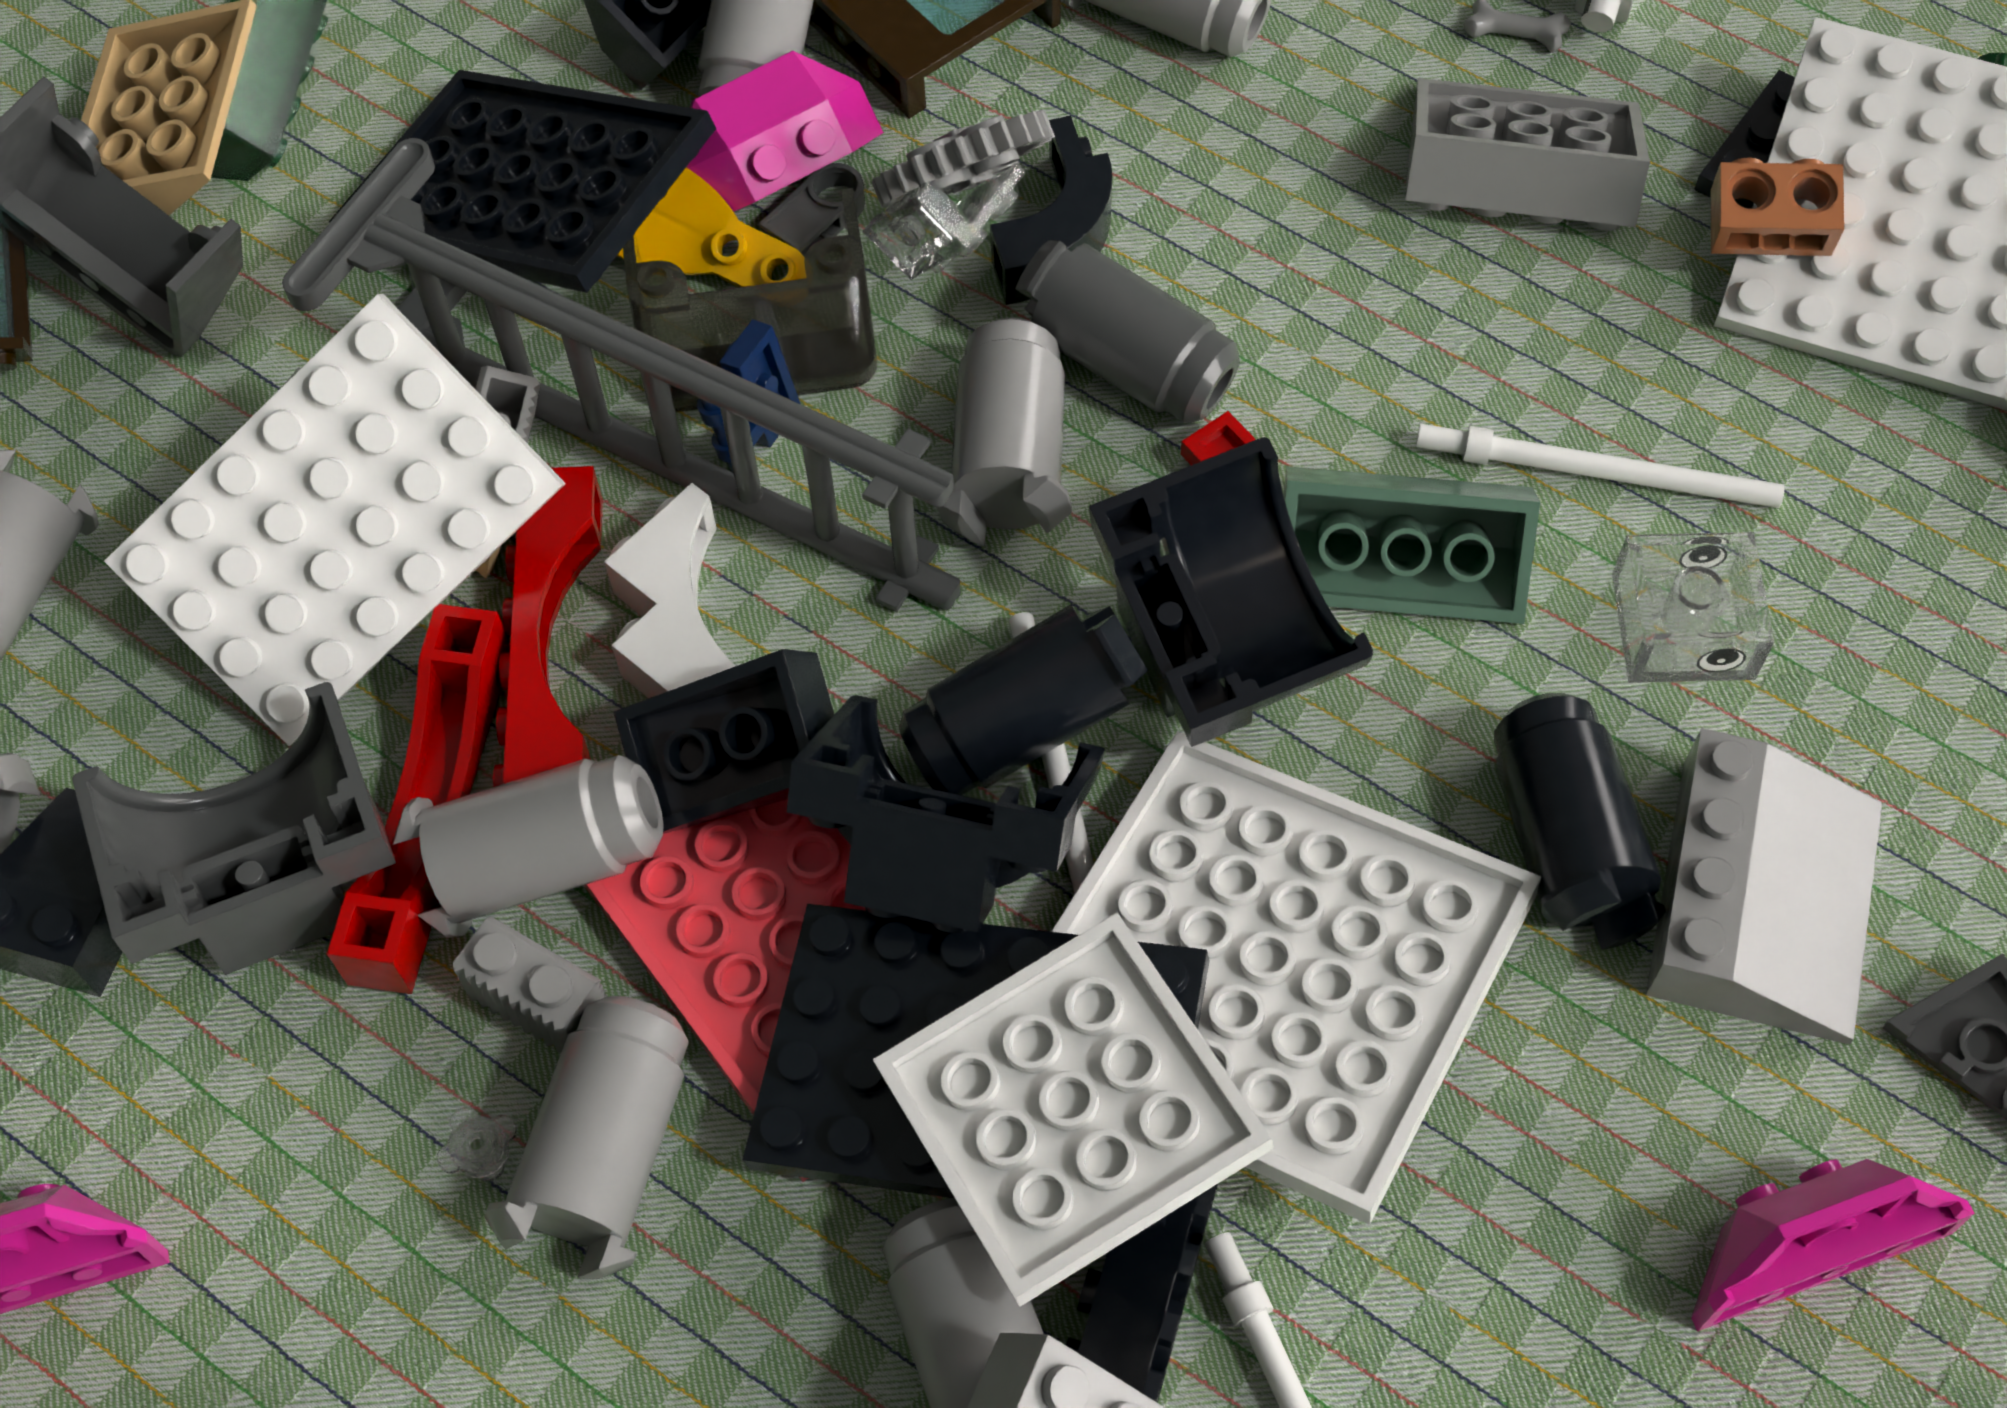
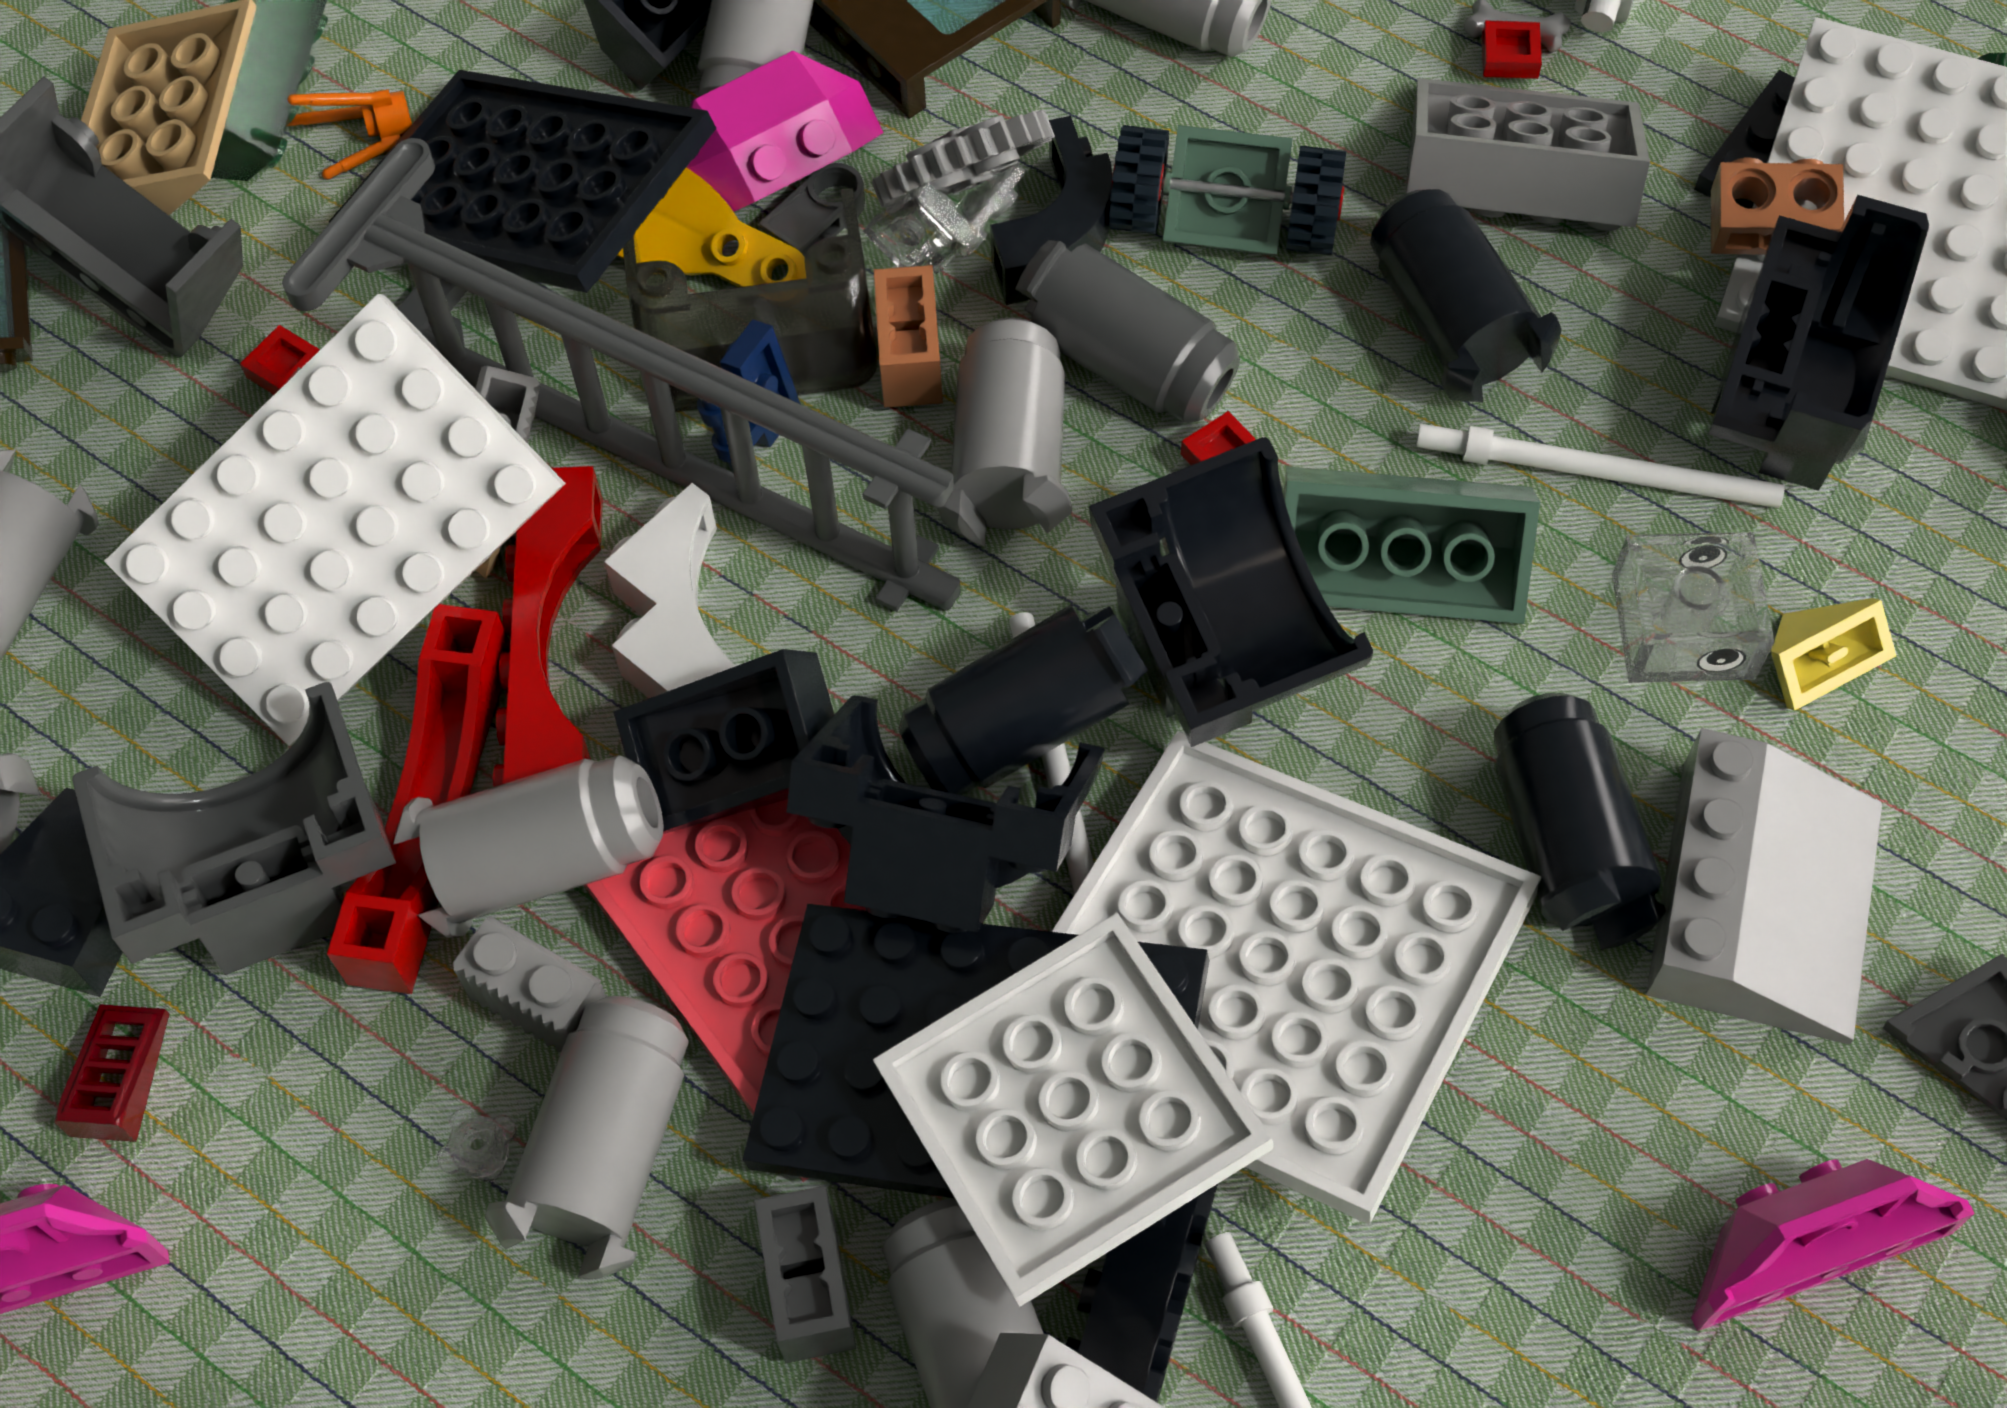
none -> dark red slope [54,1004,170,1142]
none -> red plate [240,325,320,395]
none -> orange plant [281,89,412,179]
none -> dark grey brick [754,1185,856,1364]
none -> nougat brick [874,265,943,408]
none -> plate [1109,125,1347,256]
none -> black piece [1370,189,1562,403]
none -> red plate [1482,20,1542,79]
none -> black piece [1708,195,1929,491]
none -> light yellow slope [1771,598,1896,710]

